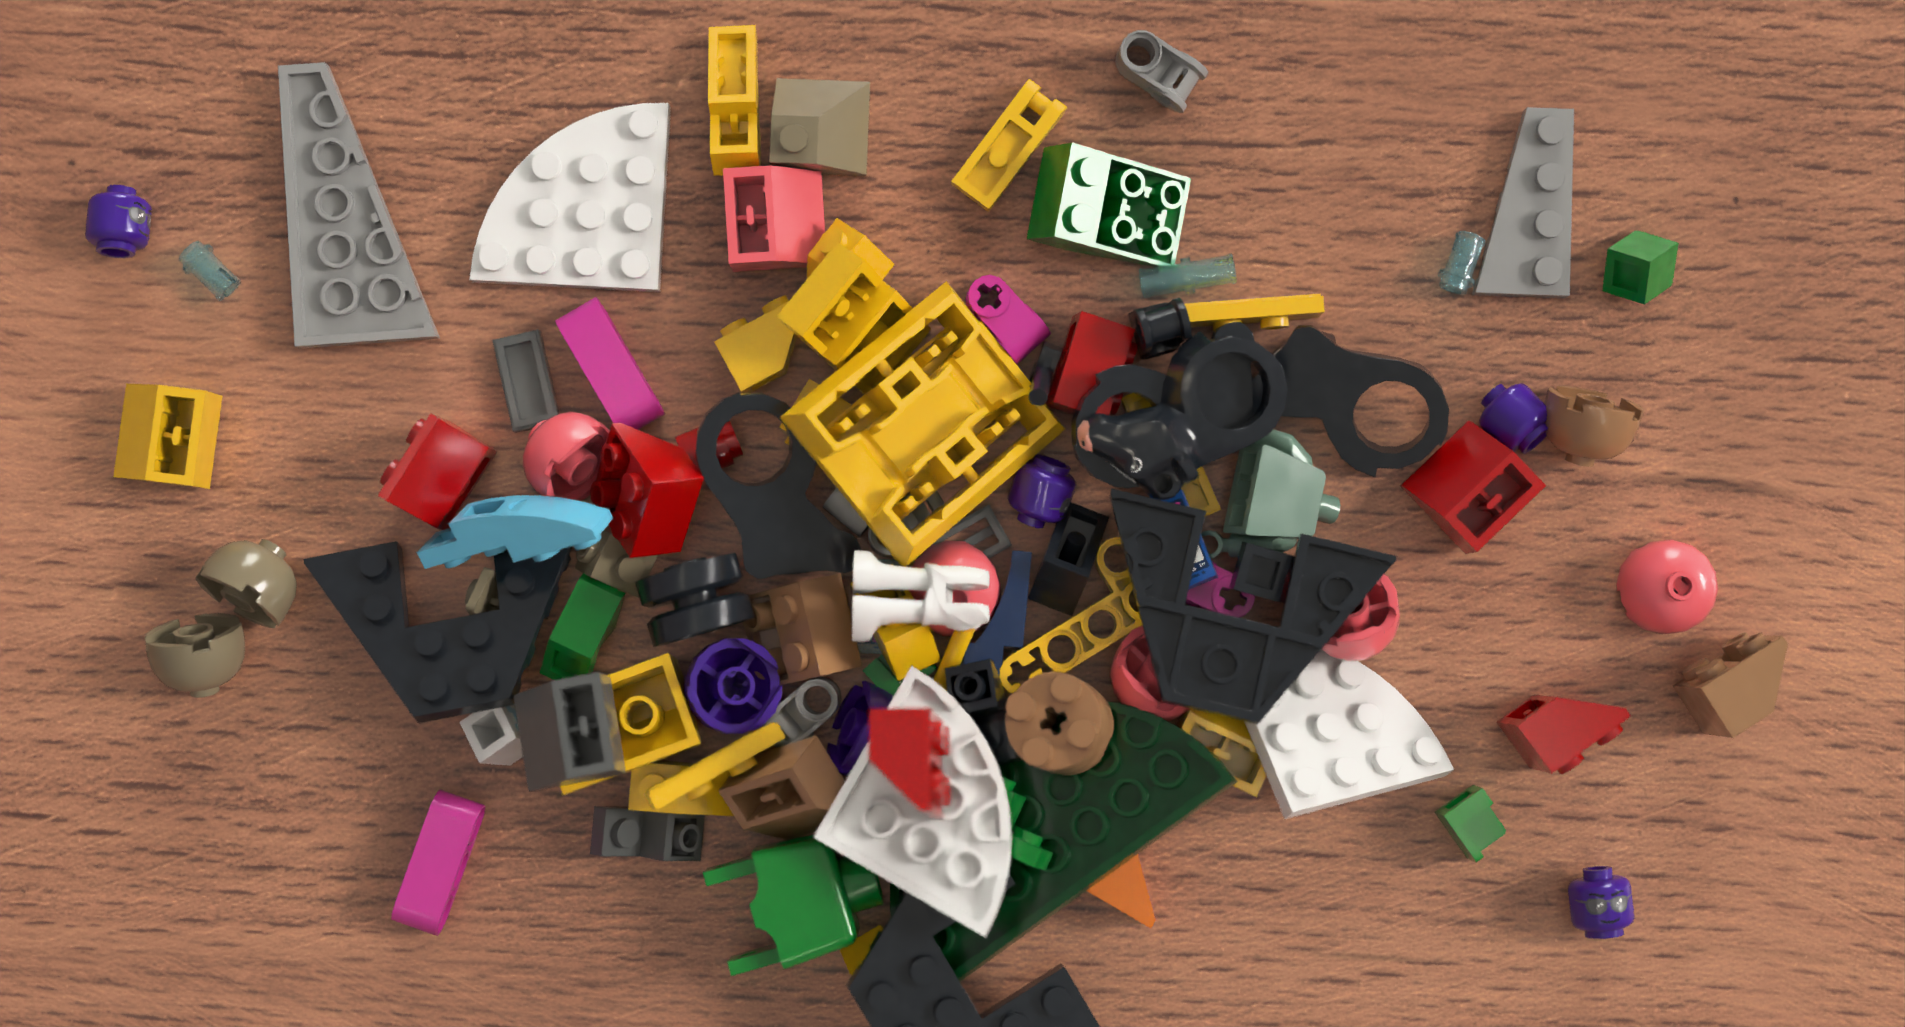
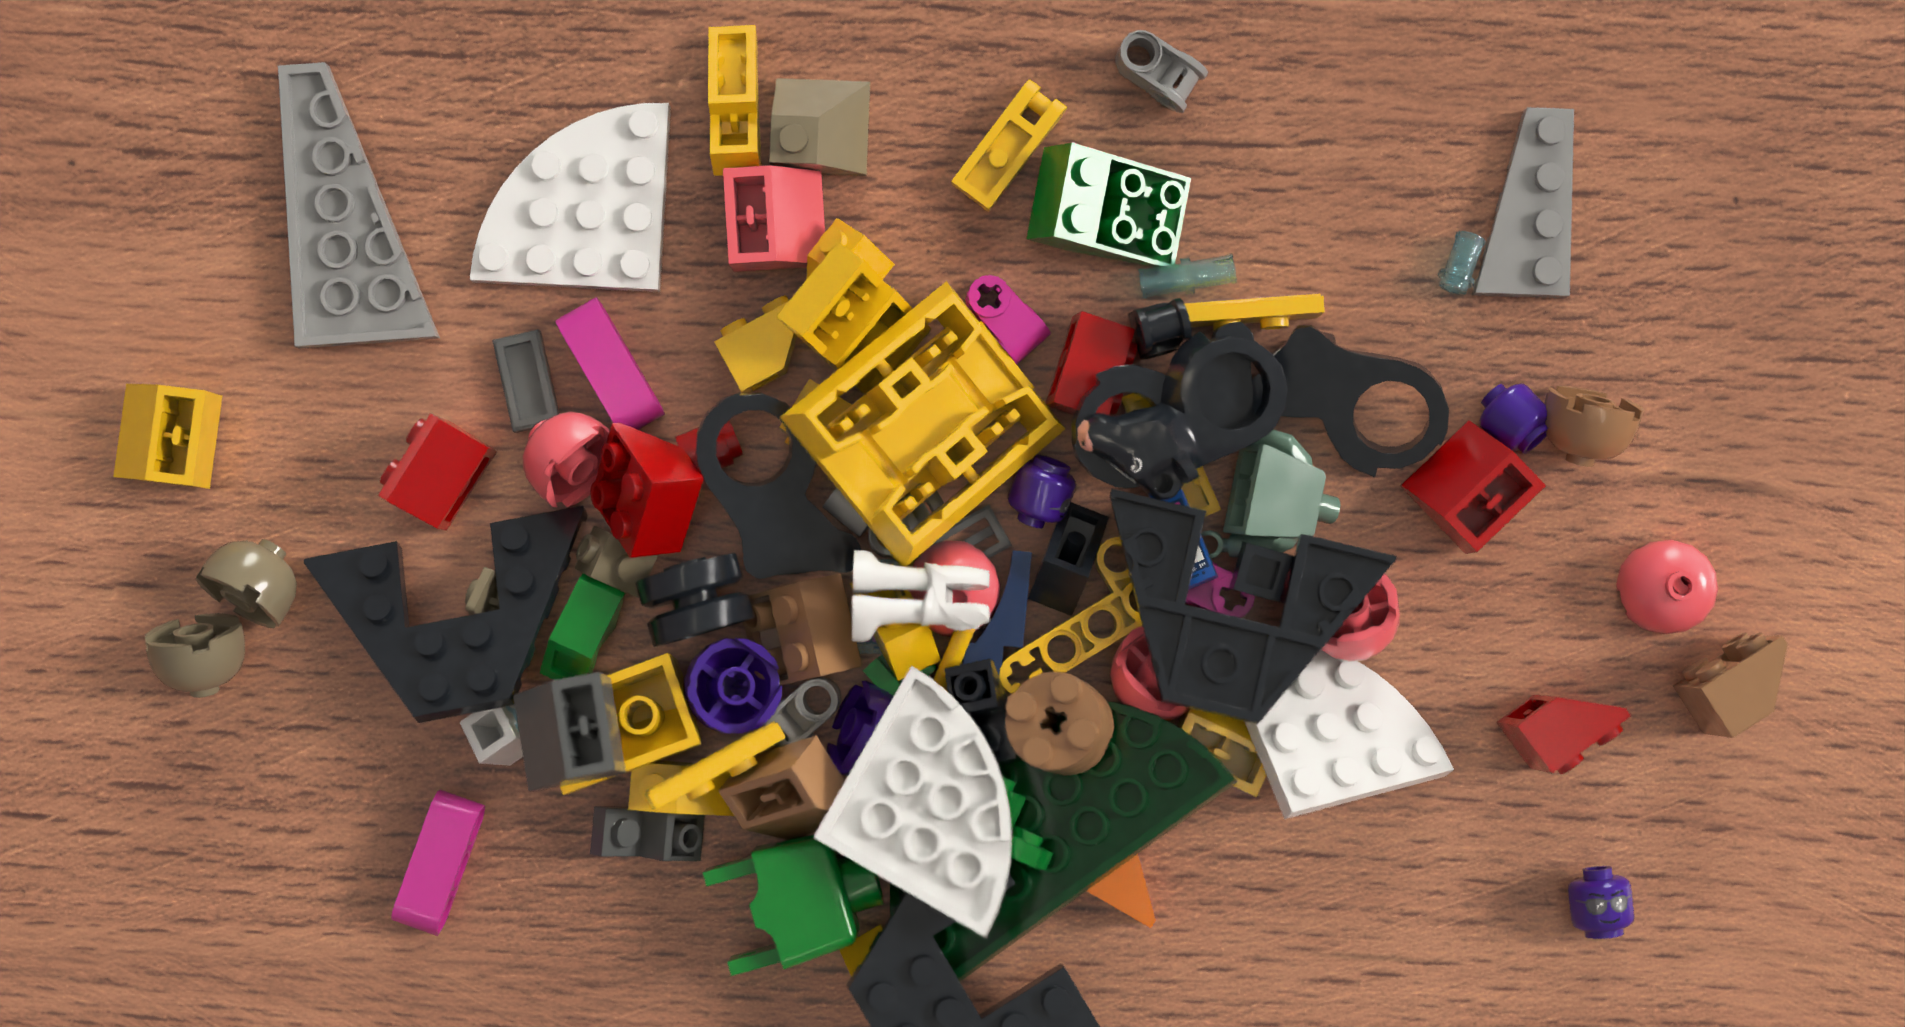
dark purple head [85,185,152,258] -> none
clear light blue pin [178,240,241,301] -> none
medium azure slope [417,495,613,569] -> none
red slope [869,708,951,819] -> none
black bar [1028,341,1062,406] -> none
green panel [1435,785,1506,863] -> none
green panel [1602,231,1679,305] -> none

